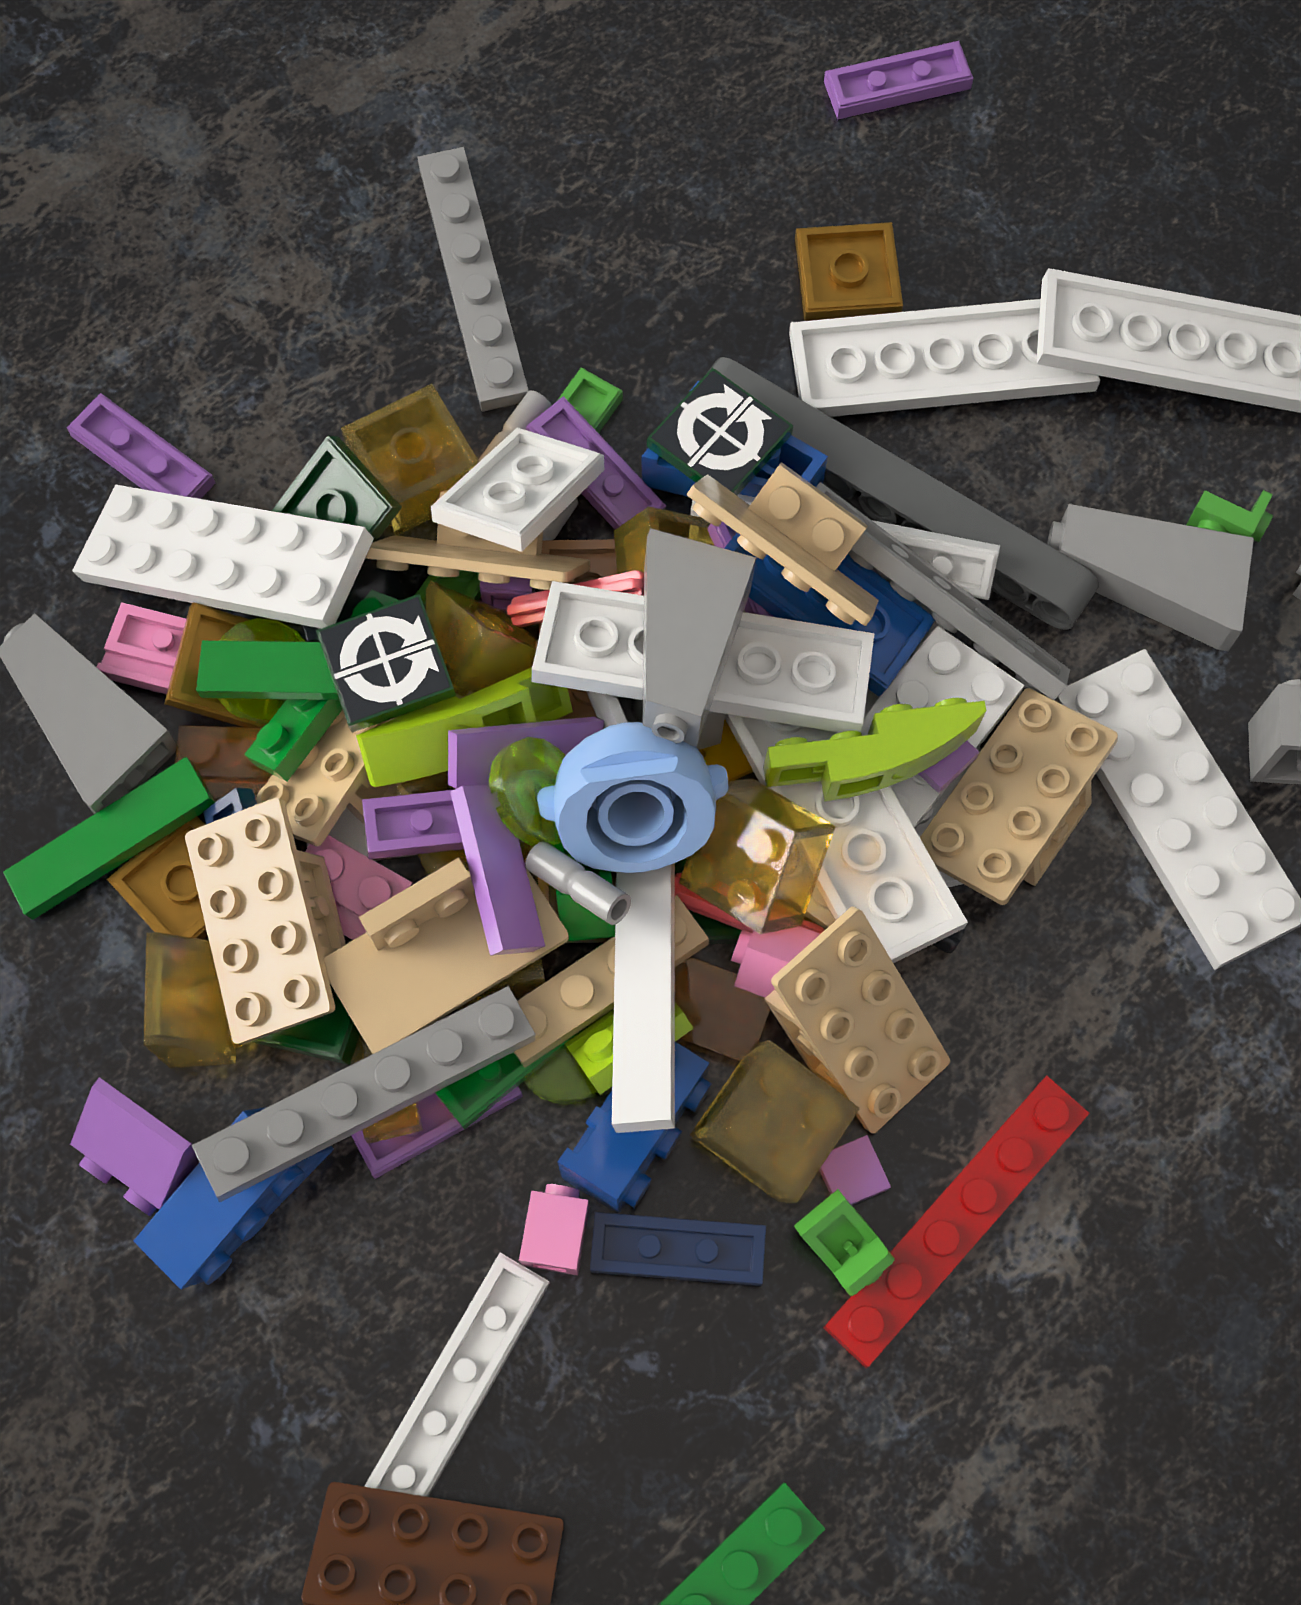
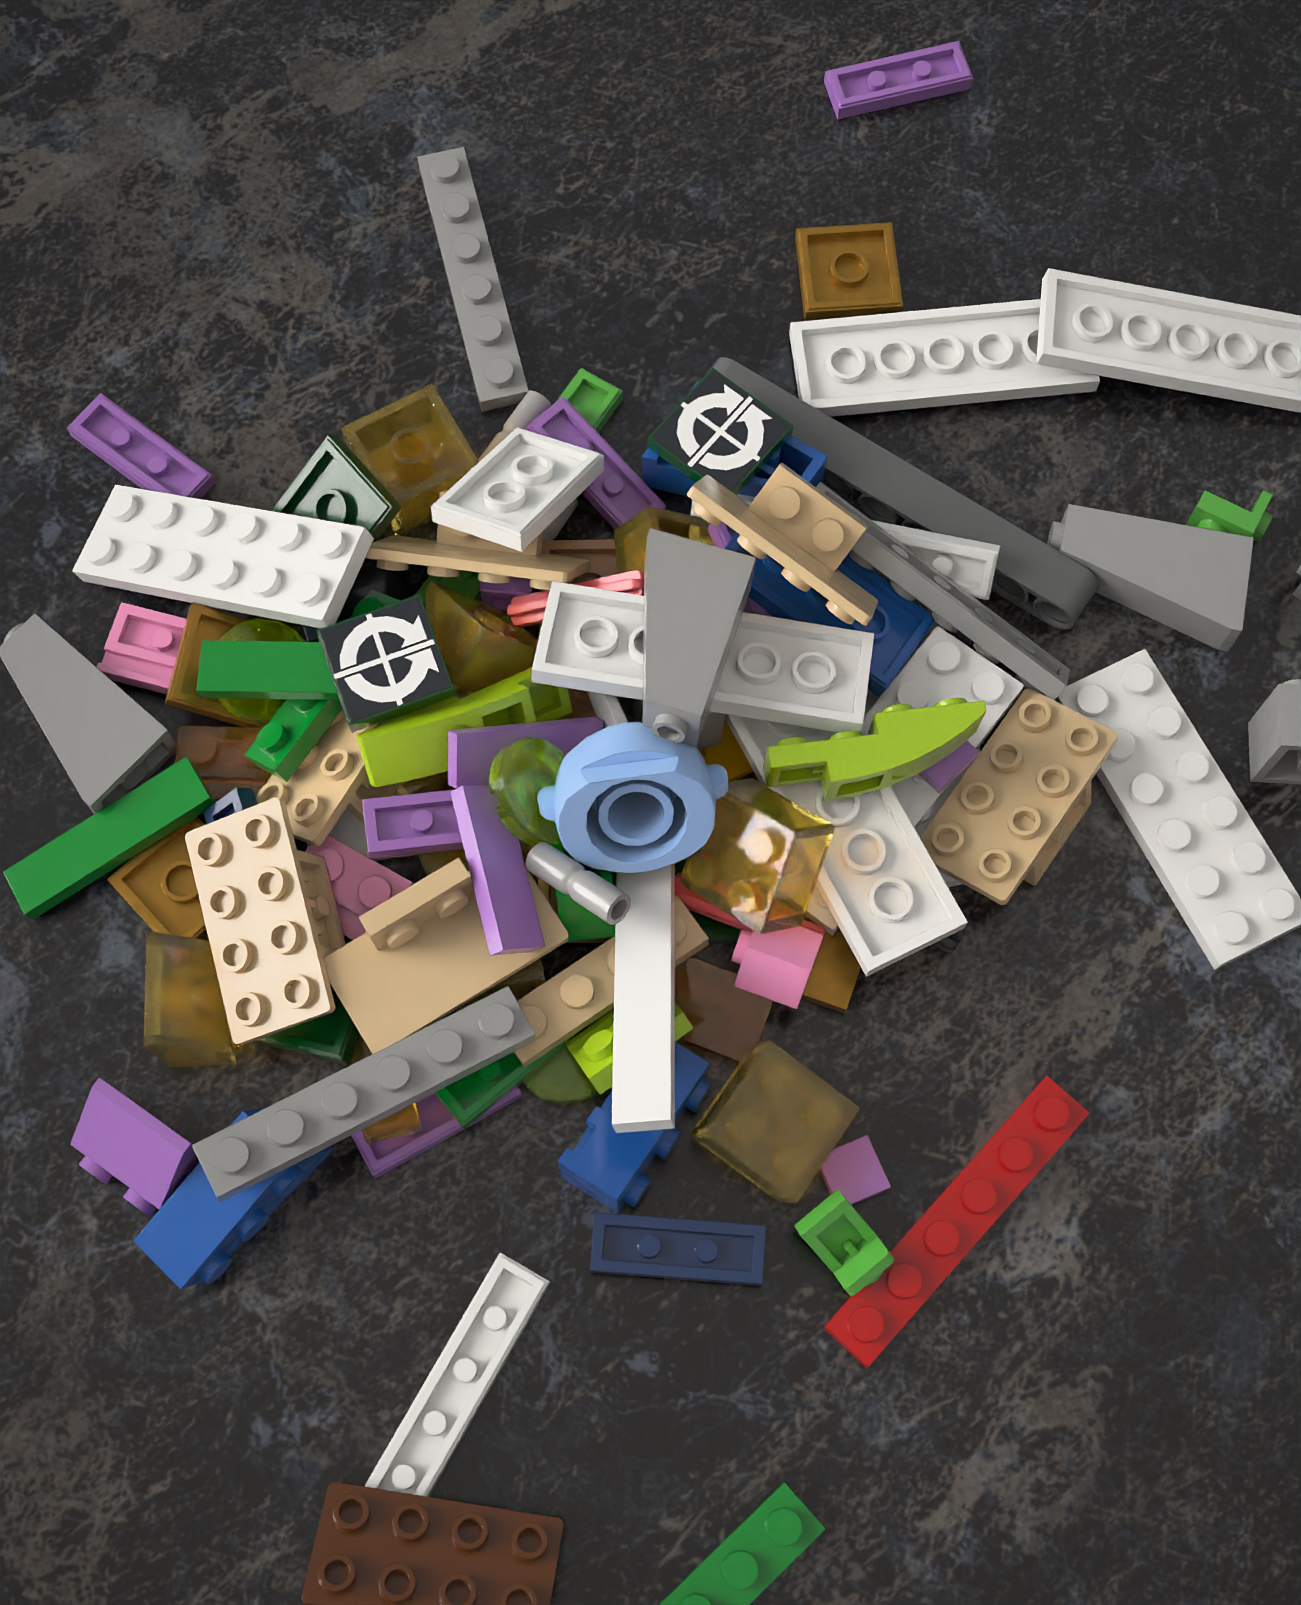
bright pink brick [519,1184,590,1275] -> none
tan bracket [764,906,950,1134] -> none

